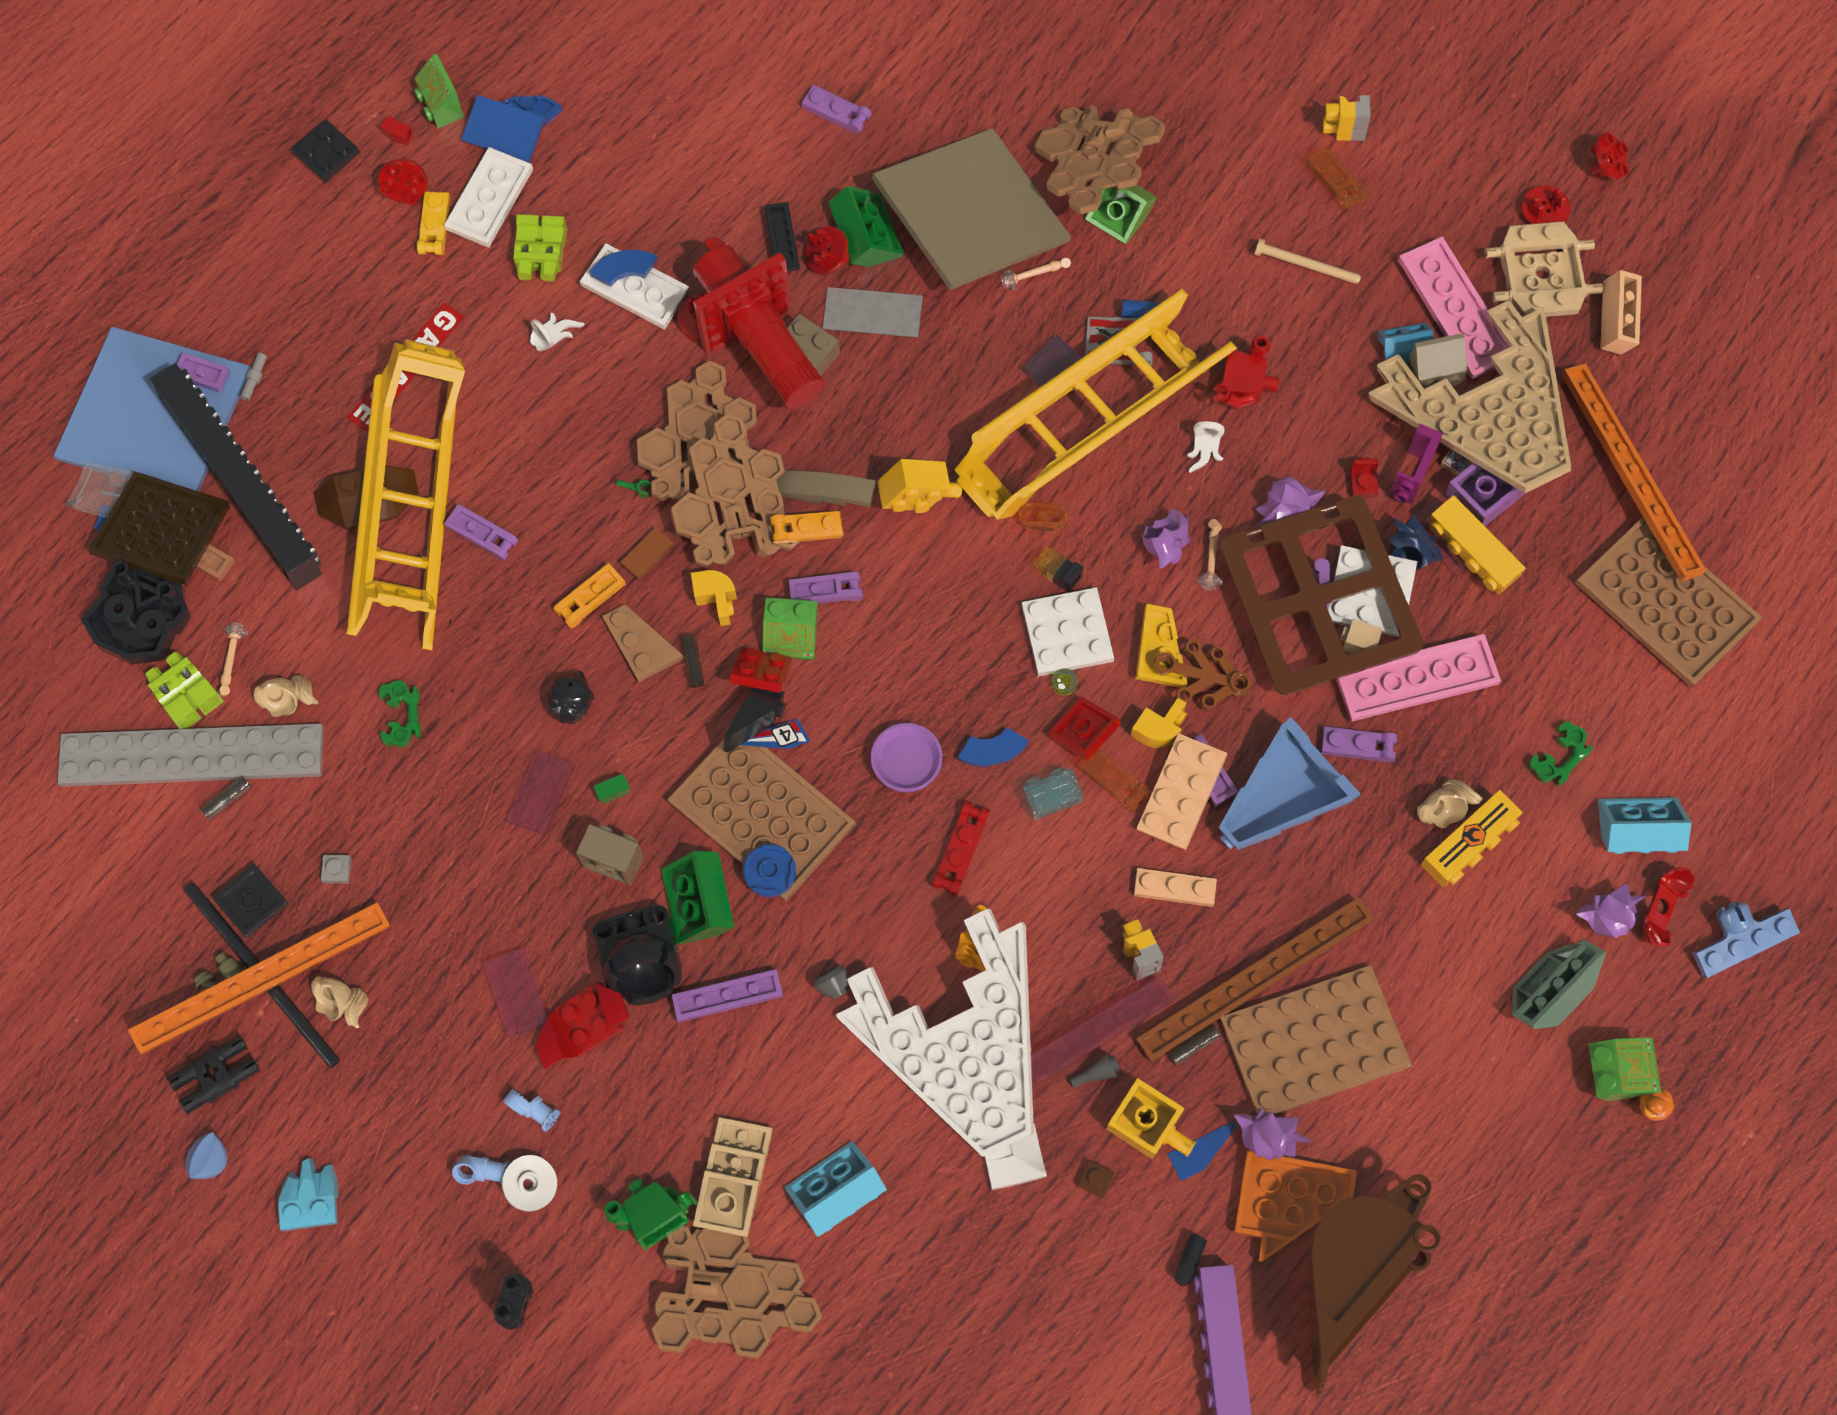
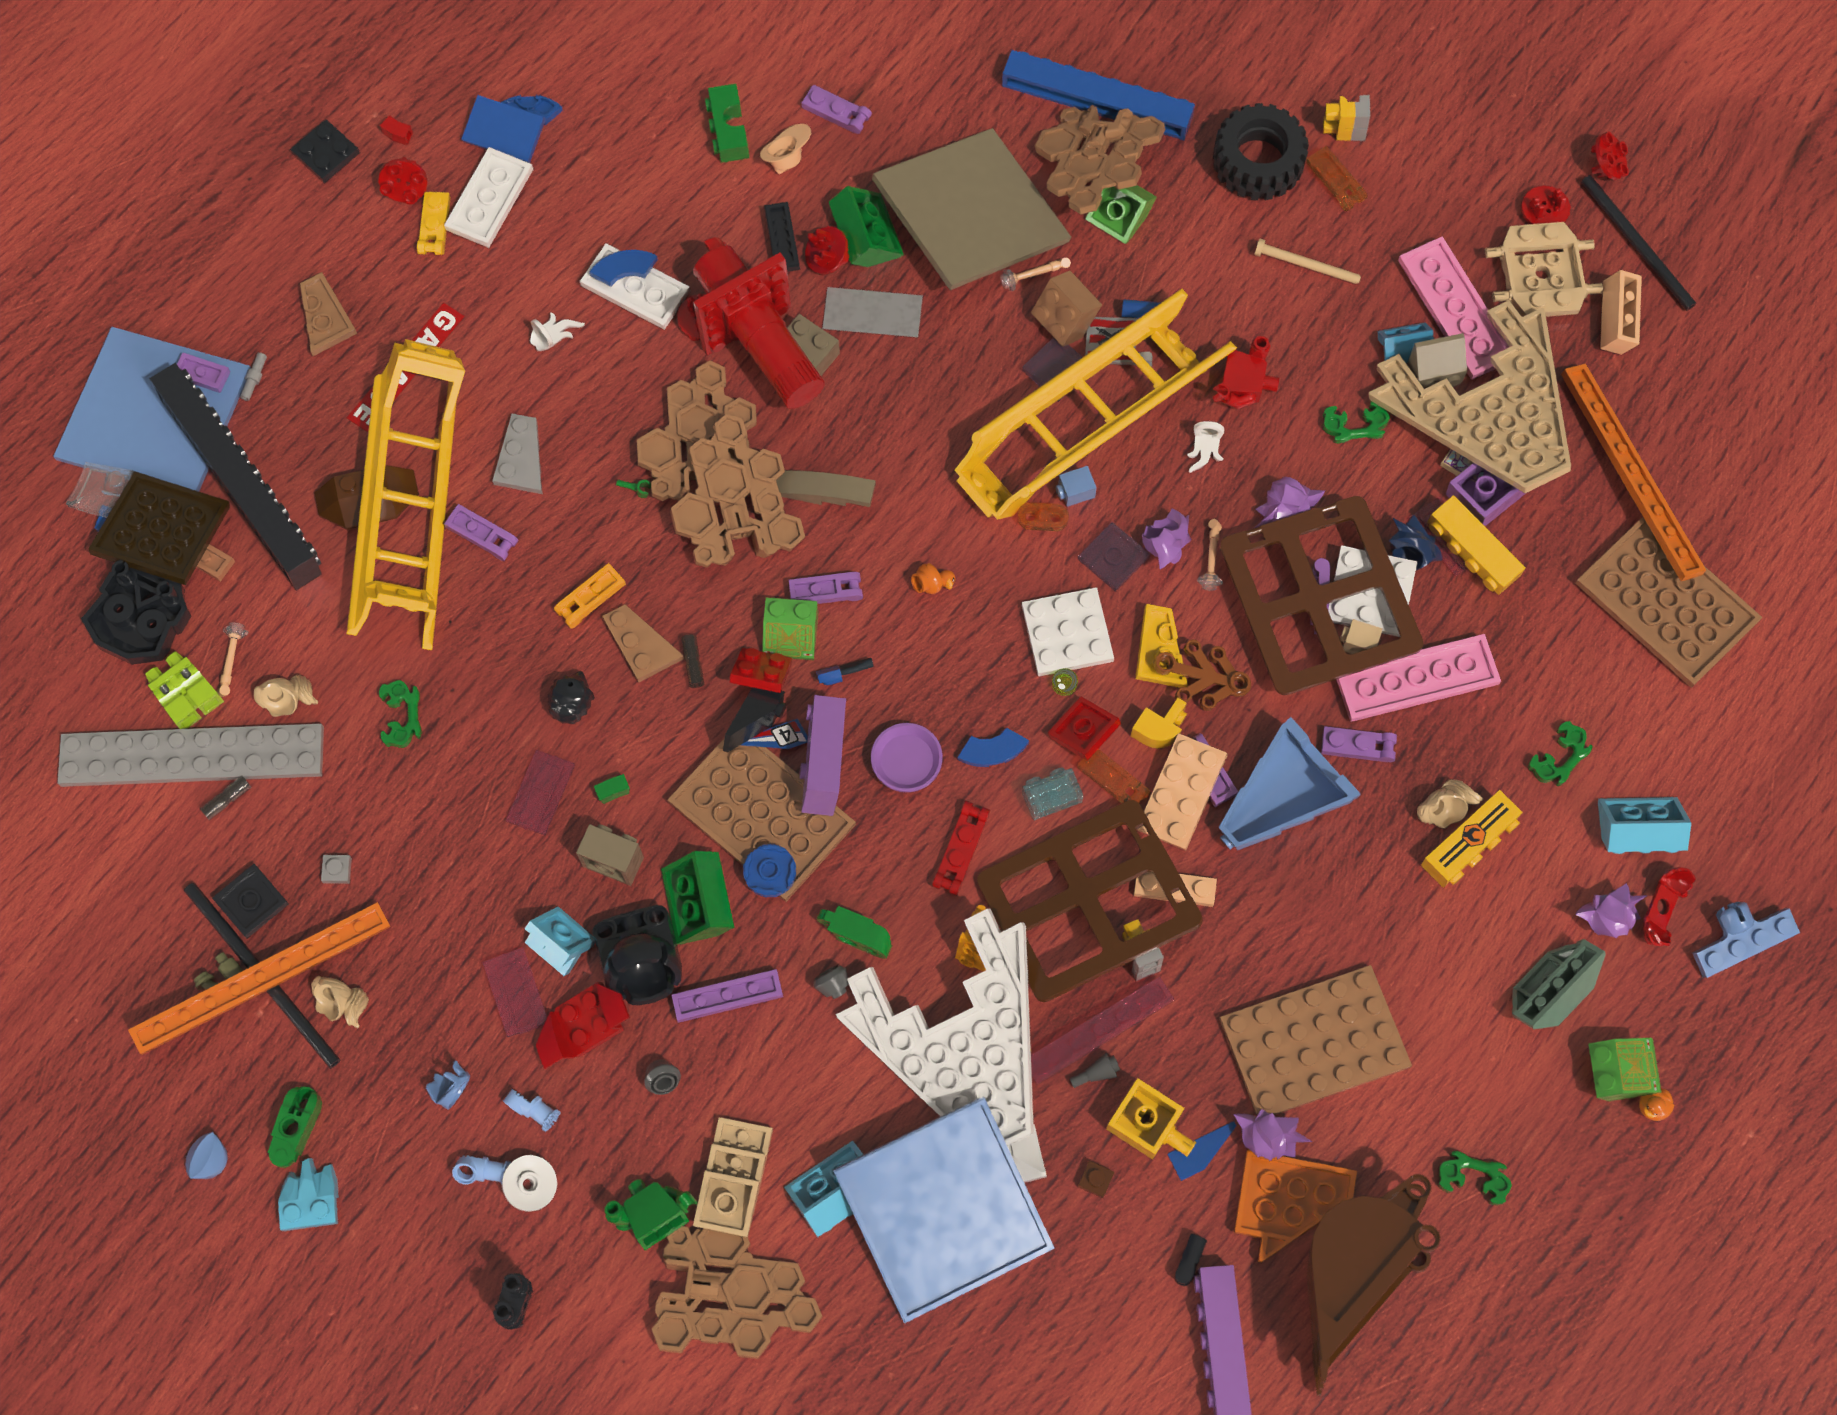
black pin [166,1034,261,1115] -> none
bright green slope [414,54,464,128] -> none
lime hips [514,215,567,281] -> none
dark orange tile [620,527,674,581] -> none
yellow brick [691,570,737,626] -> none
light orange plate [770,511,843,544] -> none
yellow brick [877,459,962,513] -> none
leg [1032,546,1084,593] -> none
dark orange plate [1136,897,1374,1063] -> none
clear smoke piece [1167,1024,1221,1066] -> none
red bracket [1349,457,1379,498] -> none
magenta panel [1388,423,1443,504] -> none
none -> green piece [268,1086,322,1168]
none -> medium nougat wing [300,272,357,356]
none -> medium blue piece [426,1061,470,1110]
none -> light grey wing [493,413,543,494]
none -> medium azure bracket [525,907,596,976]
none -> dark grey cone [644,1059,681,1095]
none -> green arch [705,84,750,163]
none -> light nougat piece [760,124,811,174]
none -> medium lavender brick [800,695,846,816]
none -> piece [816,658,874,685]
none -> green piece [816,906,892,959]
none -> tile [833,1096,1054,1323]
none -> orange animal [911,563,956,594]
none -> reddish brown window [977,800,1203,1002]
none -> blue brick [1002,50,1195,140]
none -> medium nougat brick [1031,270,1102,347]
none -> medium blue brick [1056,466,1097,507]
none -> tile [1078,522,1150,592]
none -> black tyre [1213,103,1309,201]
none -> green helmet [1323,401,1390,444]
none -> green helmet [1437,1151,1512,1206]
none -> black piece [1581,175,1697,311]

